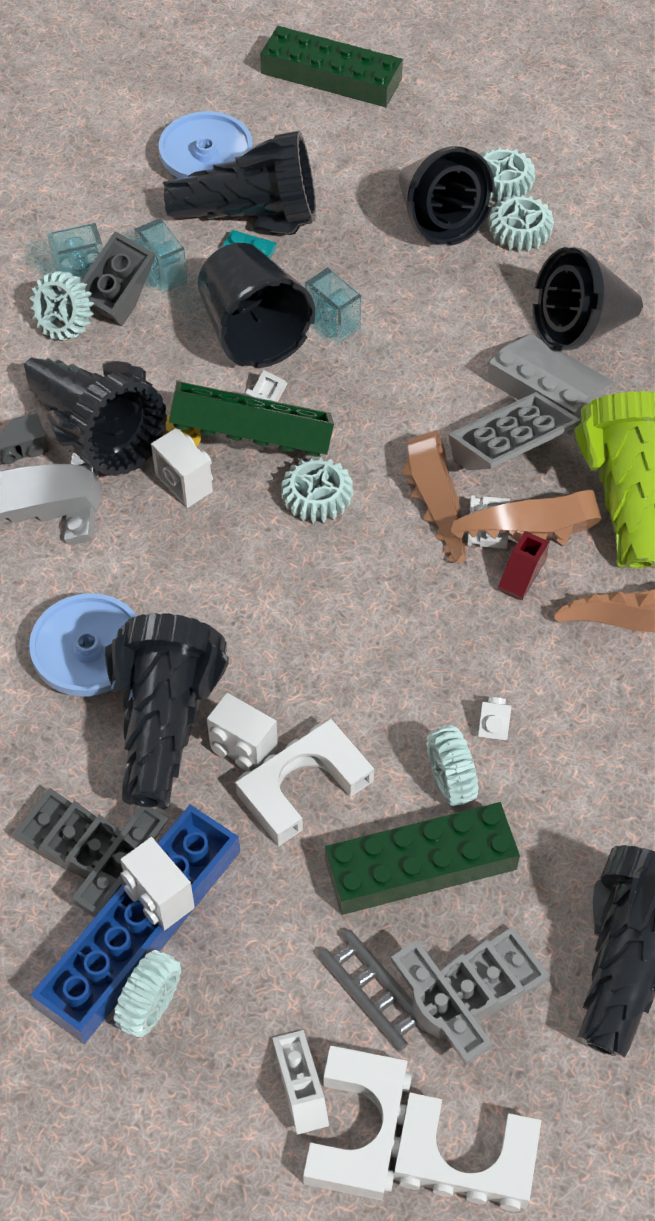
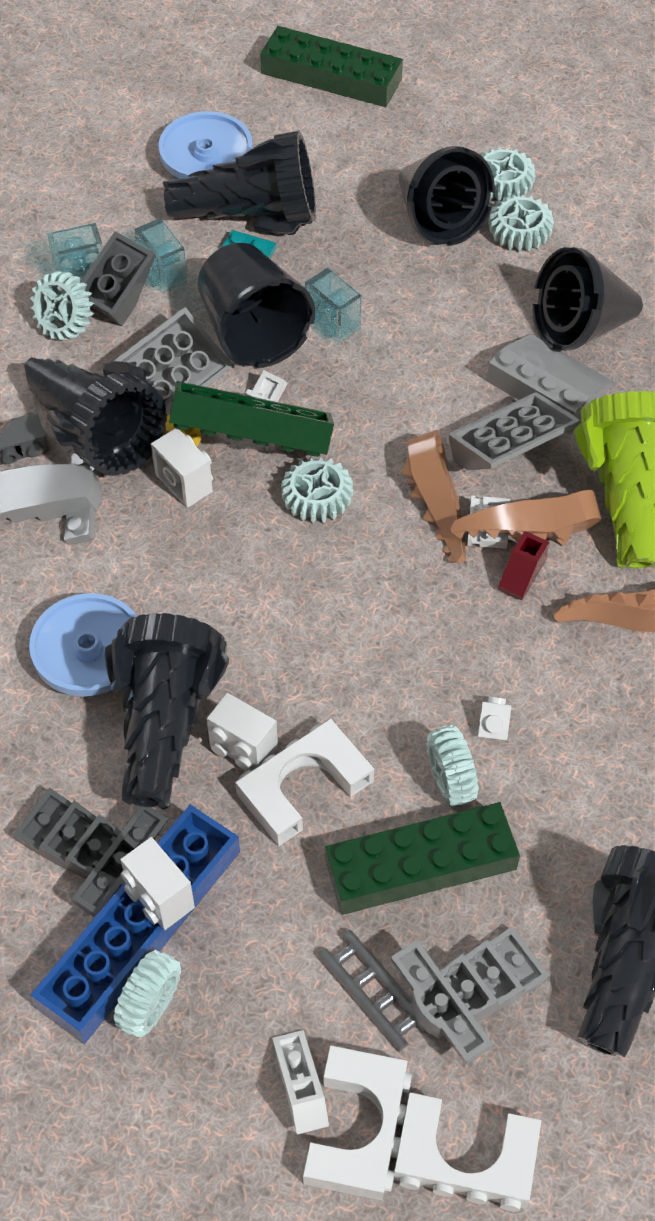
none -> light grey slope [114,307,234,416]

